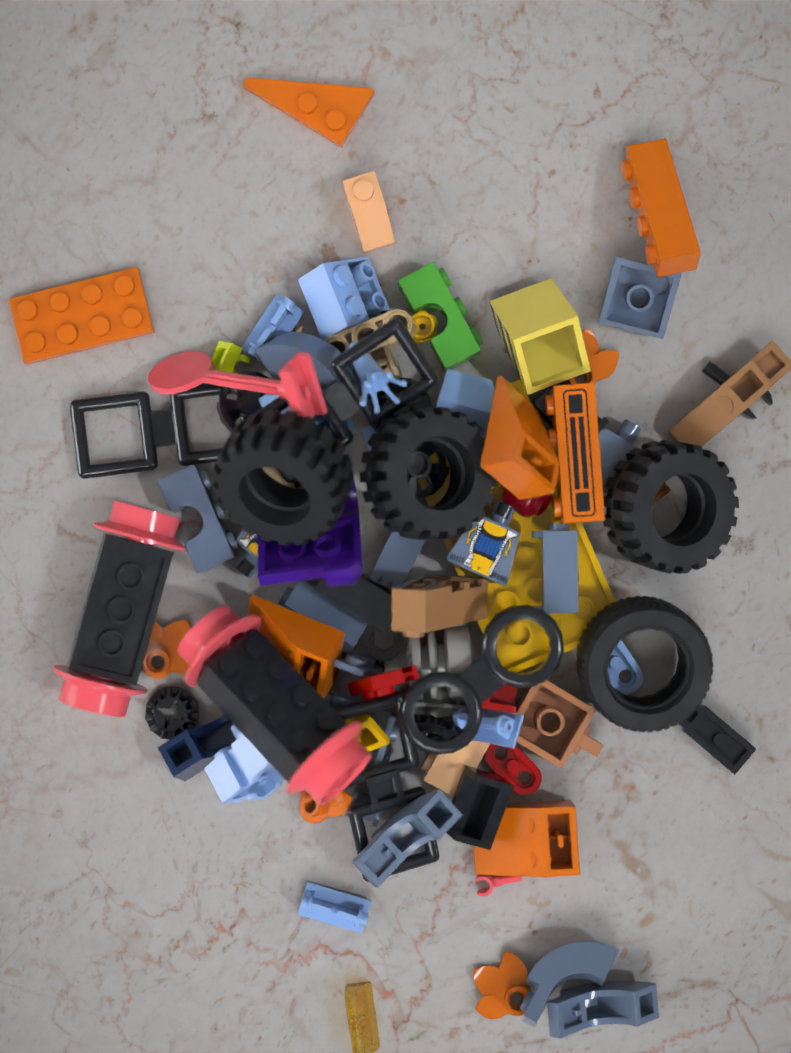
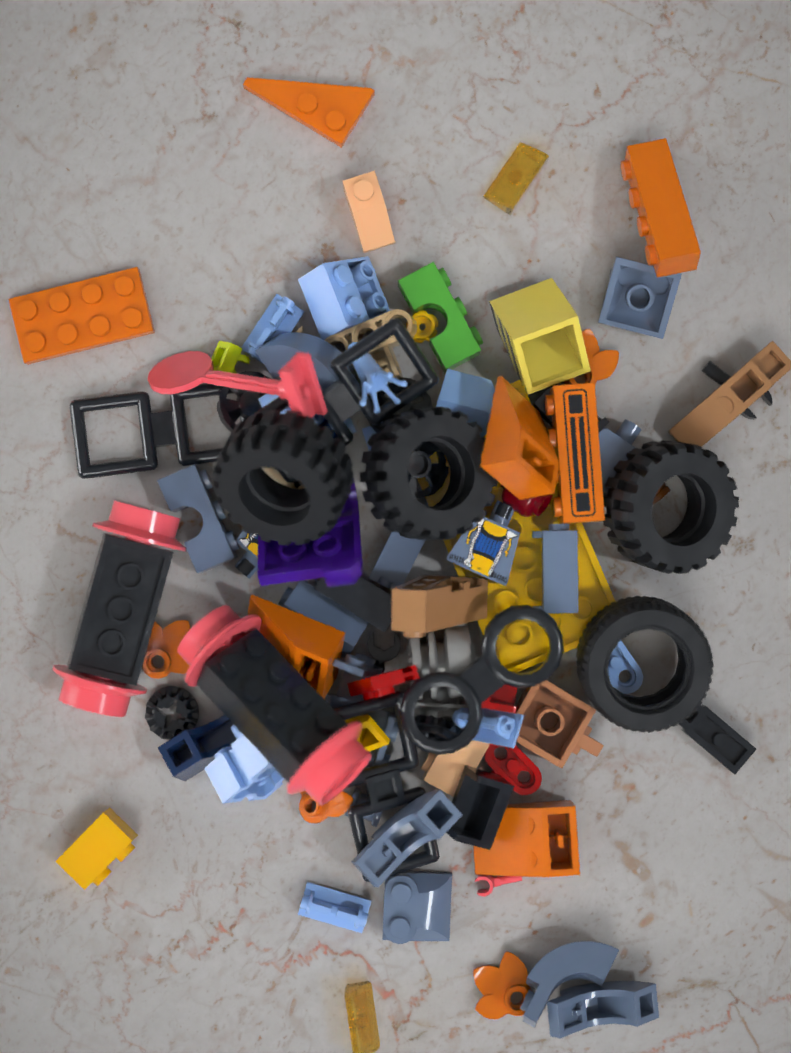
none -> yellow brick [55,807,138,890]
none -> sand blue slope [382,871,452,944]
none -> clear yellow slope [483,142,549,215]

